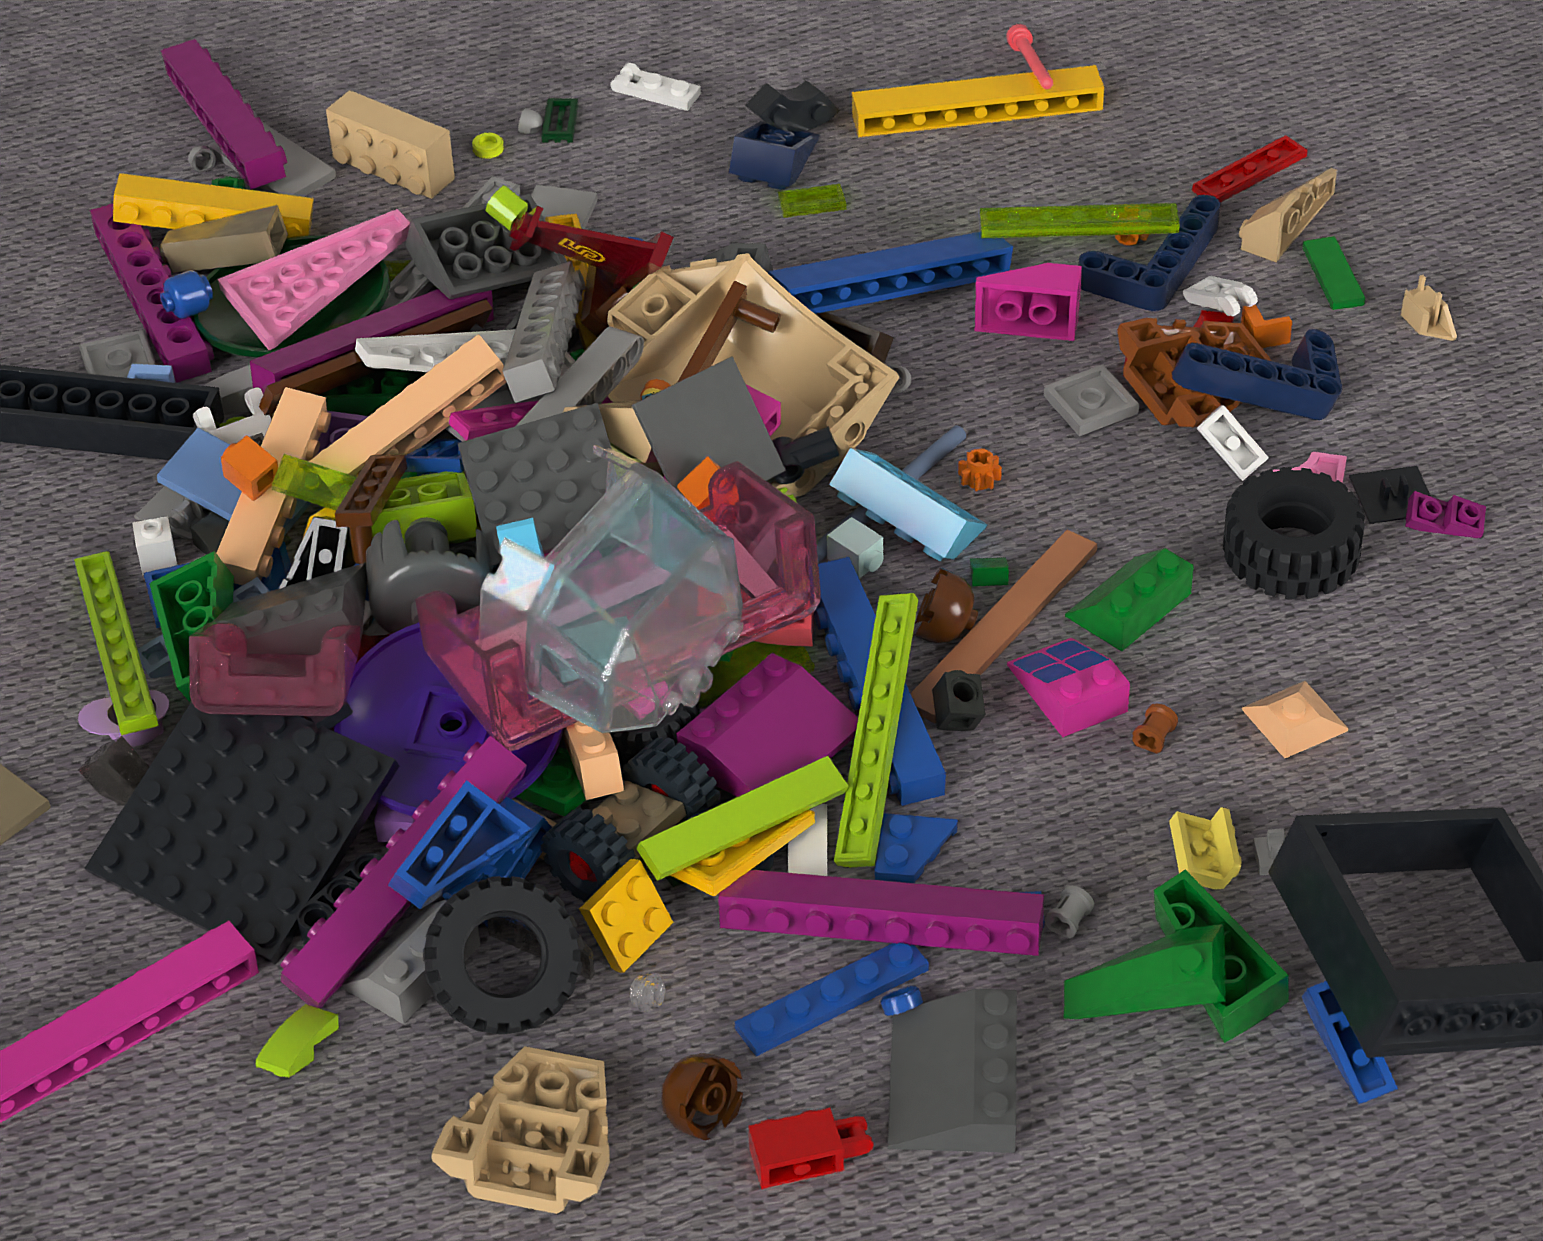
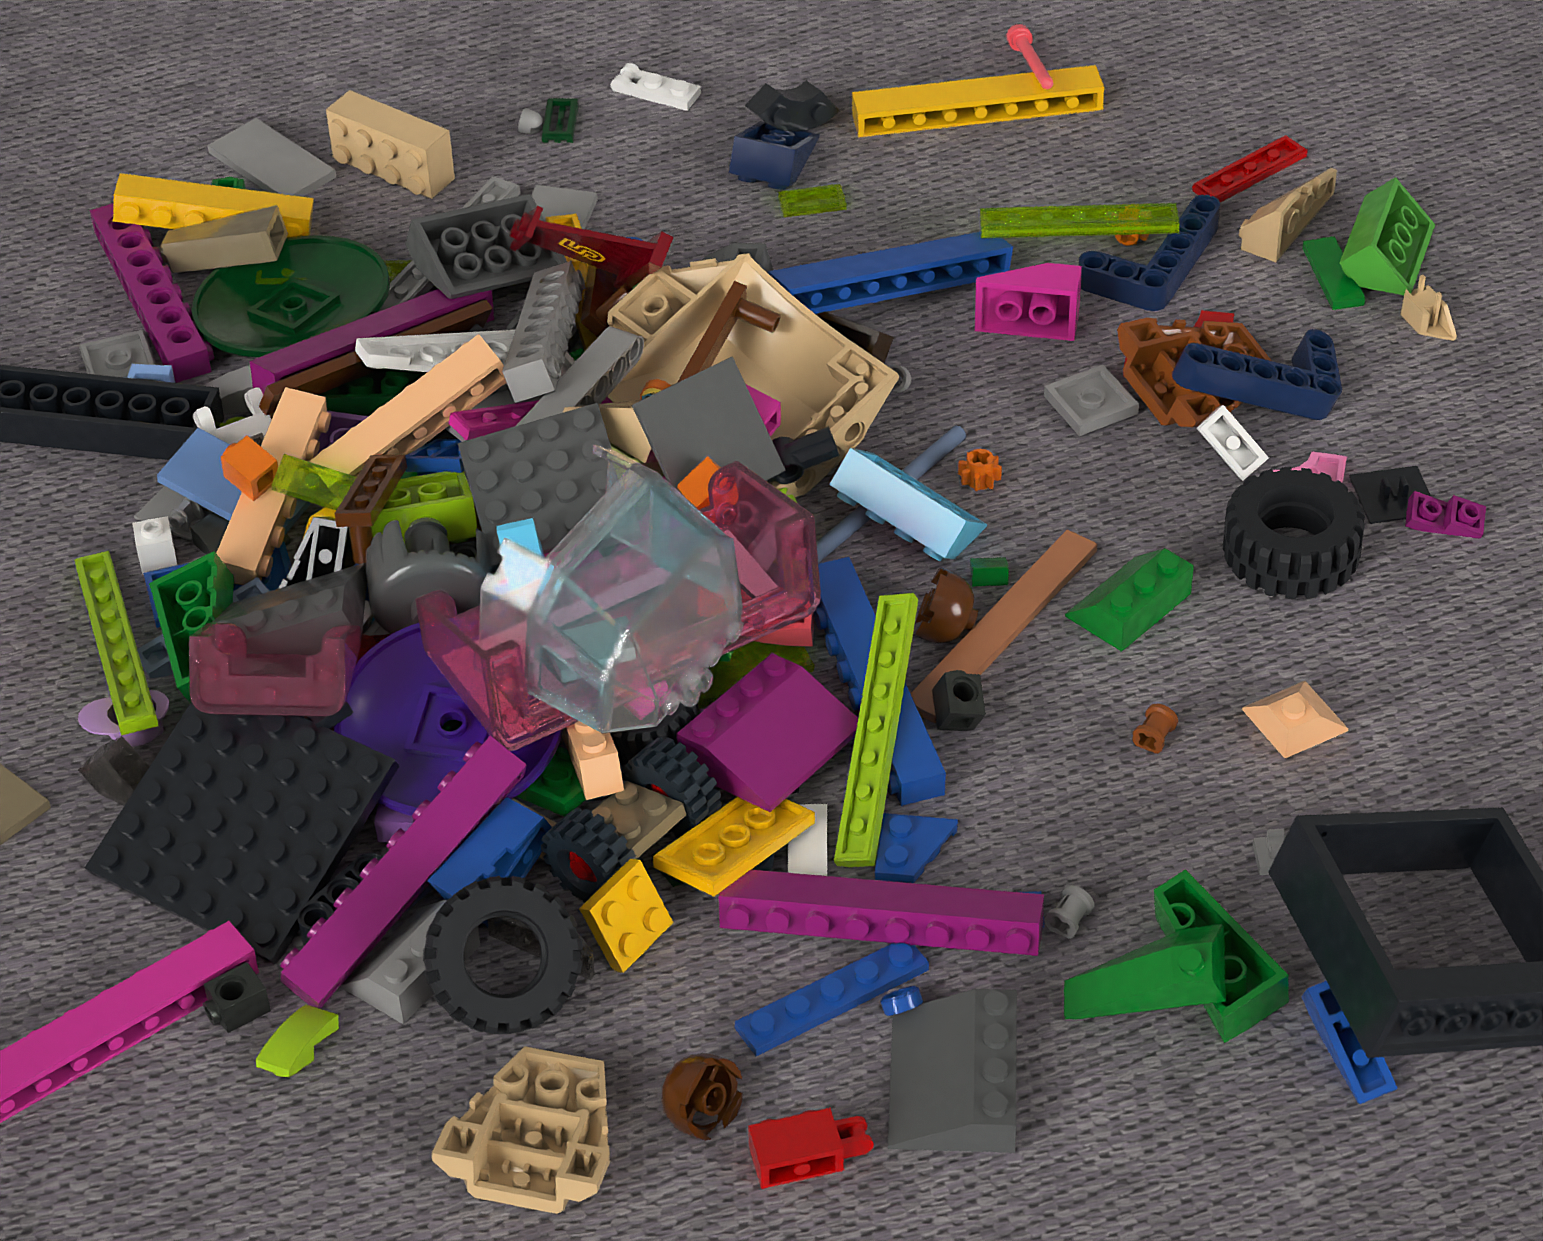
blue head [160,270,213,319] -> none
magenta brick [161,39,287,189] -> none
light grey hinge [188,145,216,173] -> none
bright pink wing [218,209,410,350] -> none
blue wedge [388,780,532,909] -> none
neon yellow tile [472,133,504,159] -> none
lime brick [485,185,528,231] -> none
clear plate [630,972,666,1014] -> none
lime tile [636,756,849,881] -> none
light aqua brick [827,517,884,579] -> none
dark pink slope [1007,638,1130,737] -> none
light yellow bracket [1169,807,1242,889] -> none
white hinge [1183,276,1258,316] -> none
orange panel [1241,304,1292,348] -> none
none -> pearl dark grey brick [203,962,271,1033]
none -> bright green slope [1339,177,1435,295]

